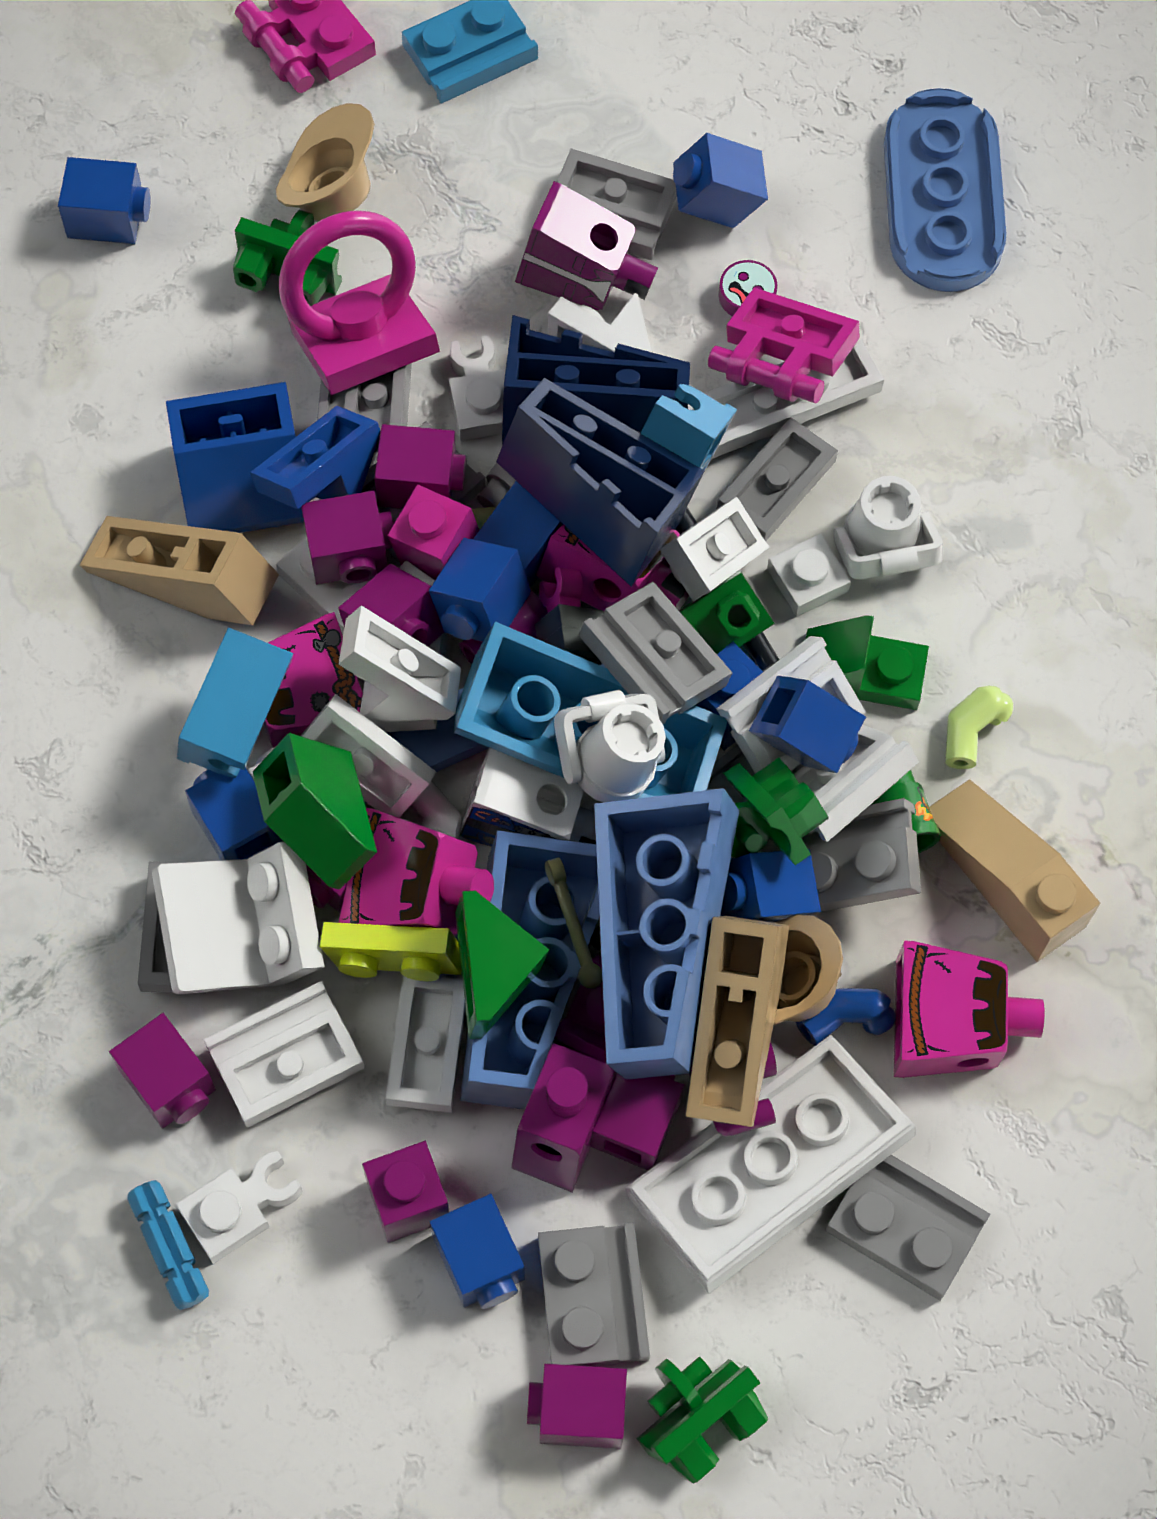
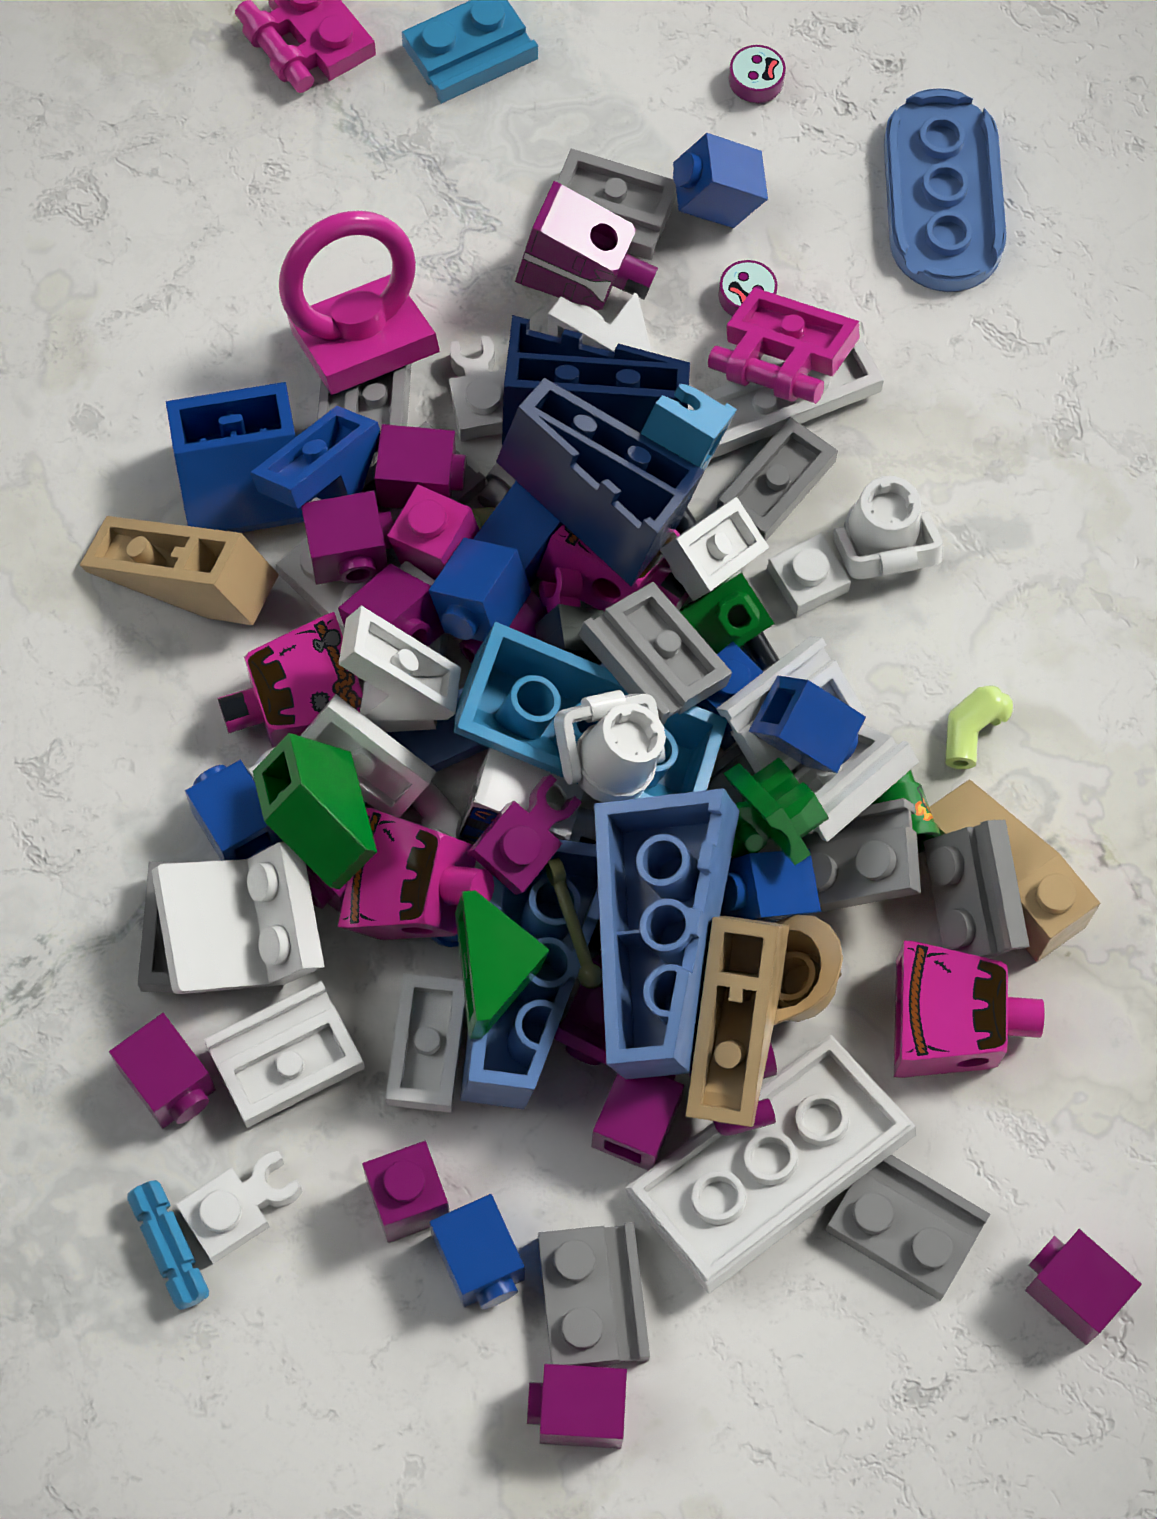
blue brick [58,157,151,244] -> none
dark azure hinge [177,627,294,778] -> none
green hips [233,210,342,306] -> none
tan piece [276,103,375,222] -> none
neon yellow plate [319,922,462,981] -> none
magenta torso [512,1043,617,1193] -> none
green hips [636,1357,768,1484] -> none
blue arm [795,988,896,1046] -> none
green slope [805,615,929,711] -> none
none -> magenta plate [467,774,582,895]
none -> tile [729,45,786,103]
none -> light grey plate [923,820,1030,958]
none -> magenta brick [1025,1229,1142,1345]

